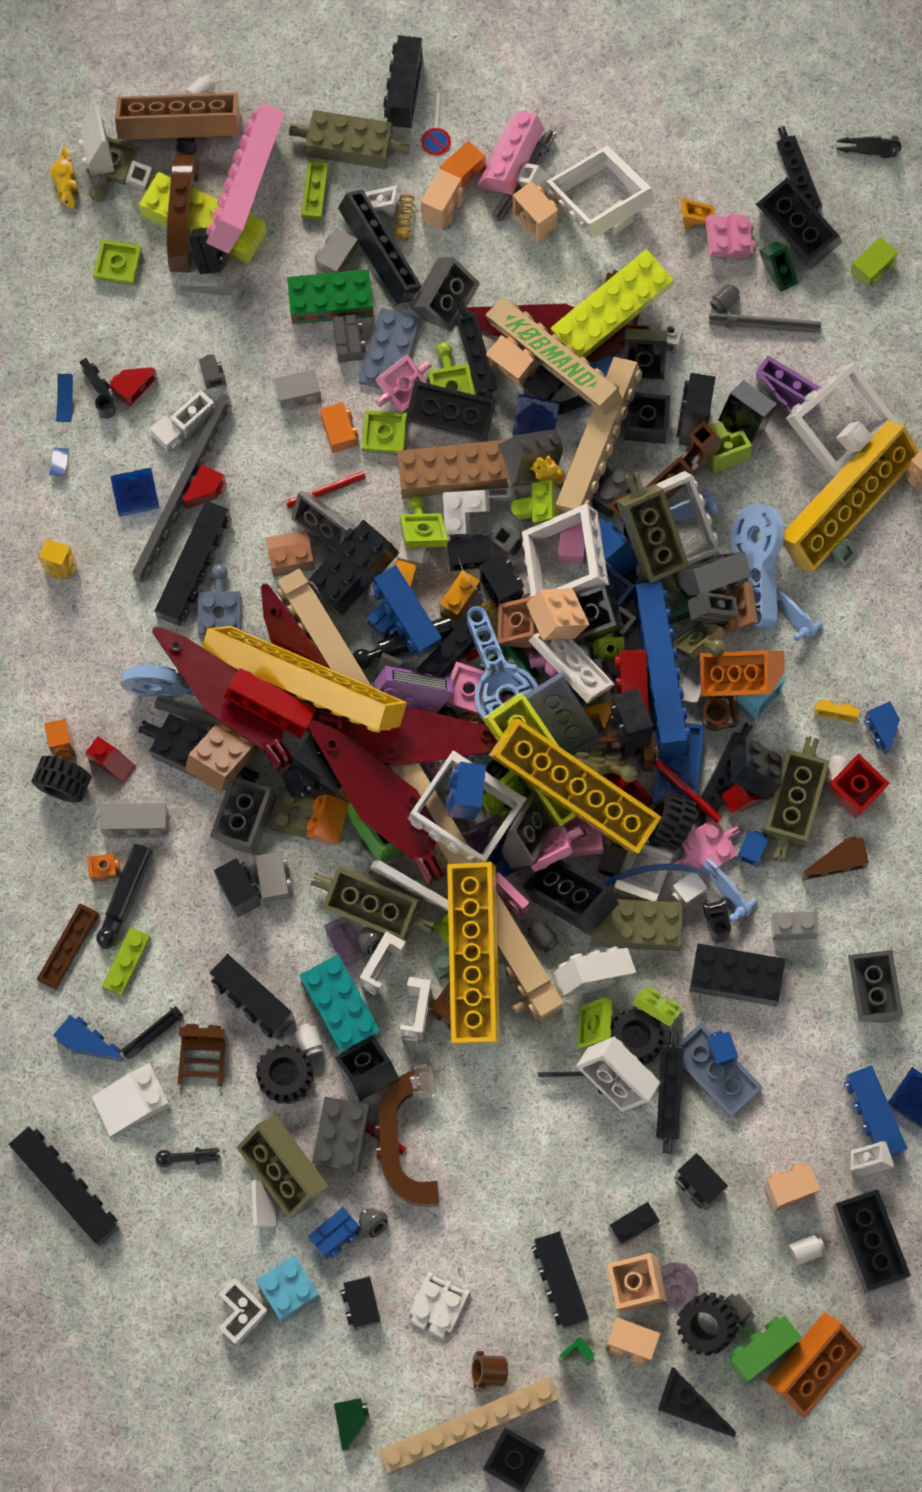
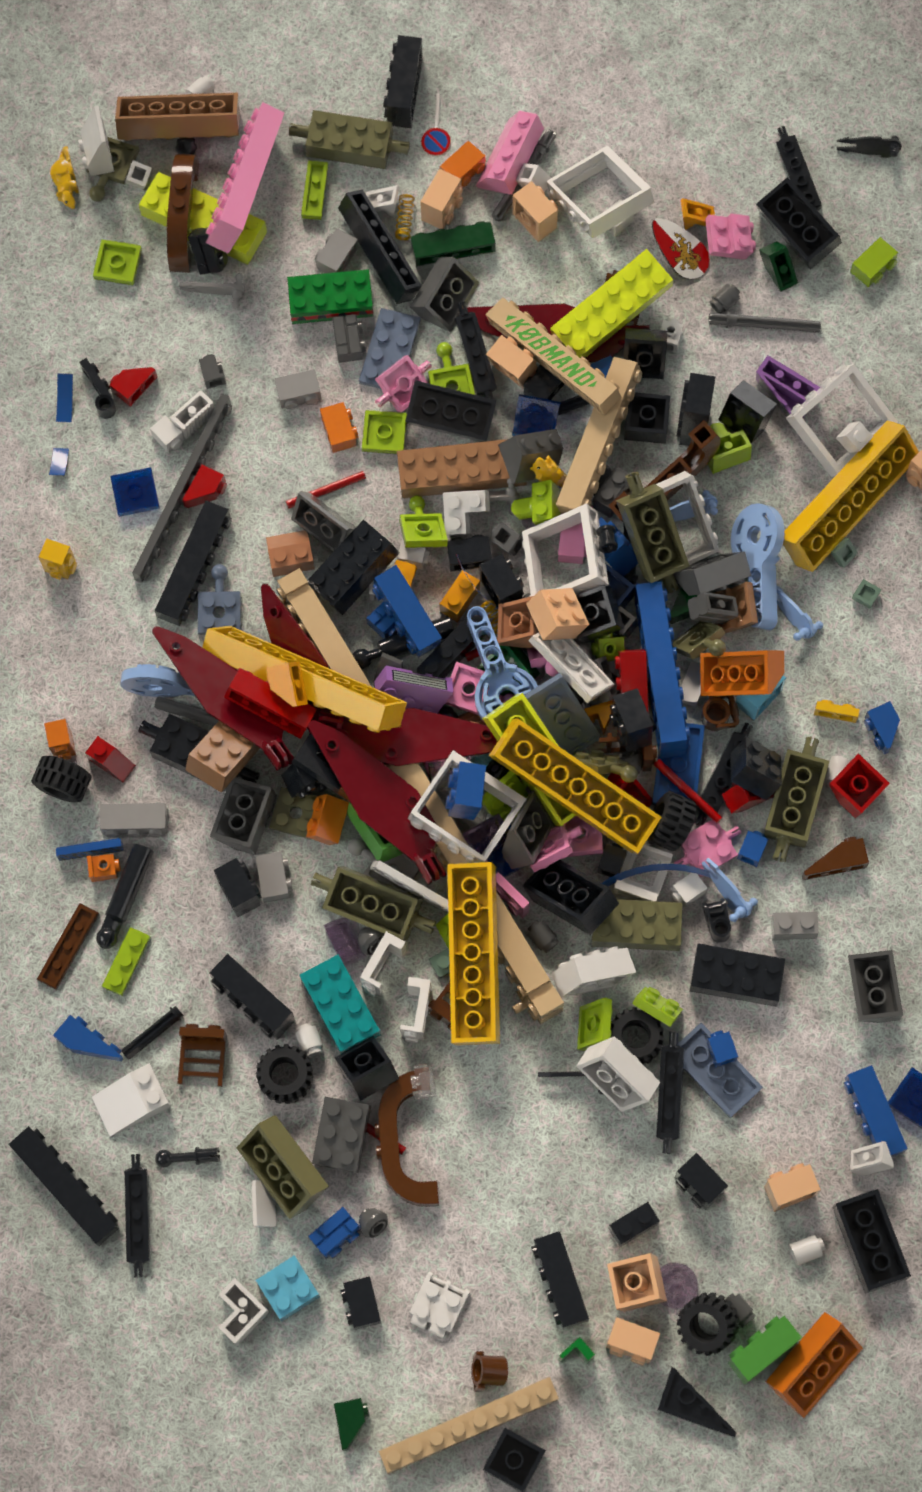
none -> blue tile [55,838,124,861]
none -> black plate [124,1154,150,1278]
none -> light orange slope [266,661,308,707]
none -> dark green brick [411,221,496,267]
none -> black bush [596,525,618,553]
none -> shield [652,218,710,280]
none -> sand green plate [852,579,882,609]

